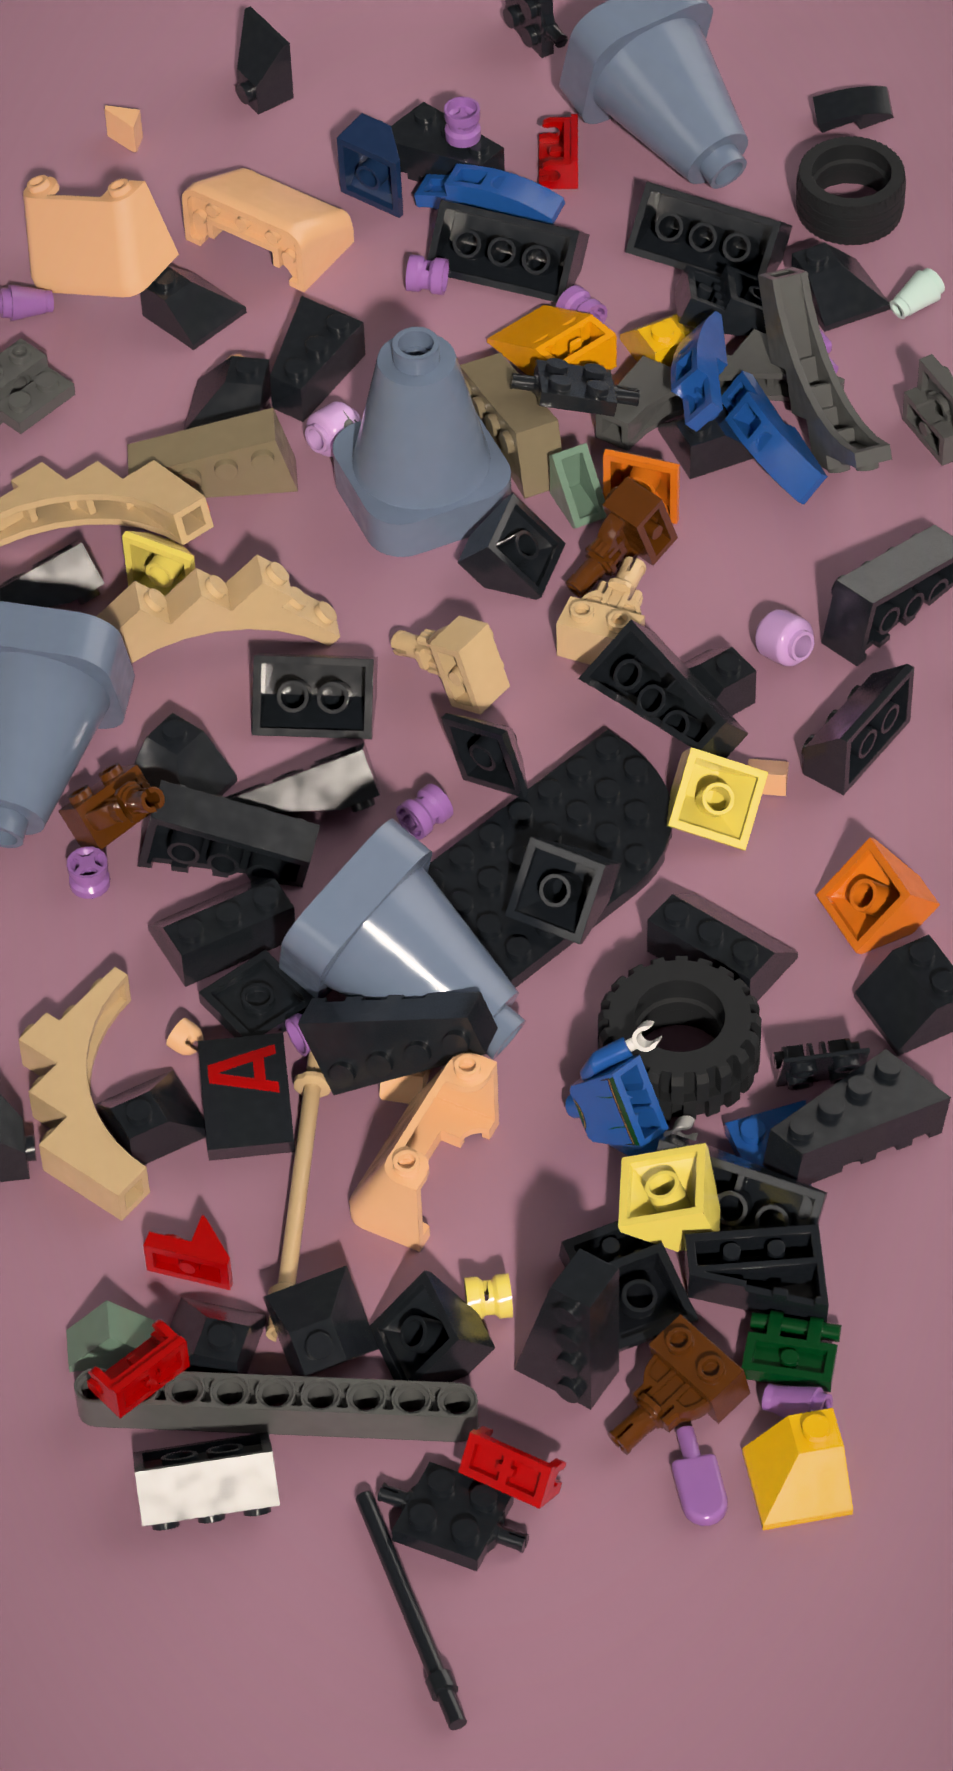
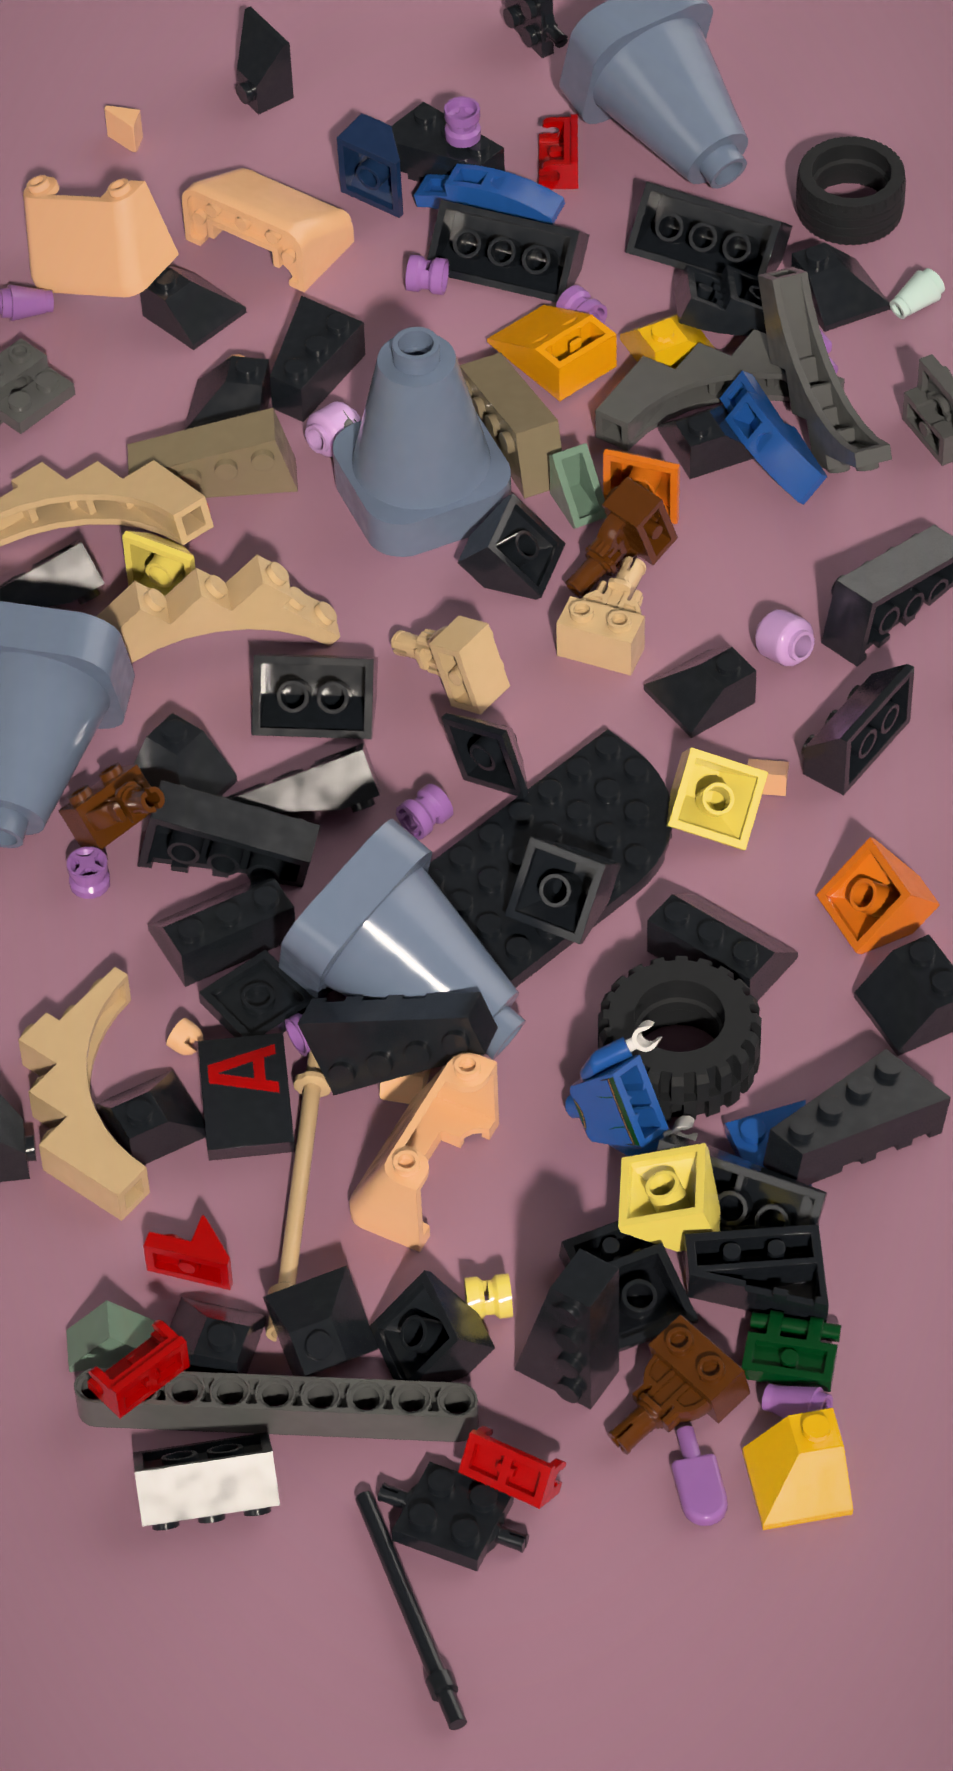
black plate [510,358,640,417] -> none
black wedge [578,620,749,758] -> none
blue slope [671,311,728,432] -> none
black hinge [773,1038,870,1090] -> none
black slope [813,86,894,133] -> none

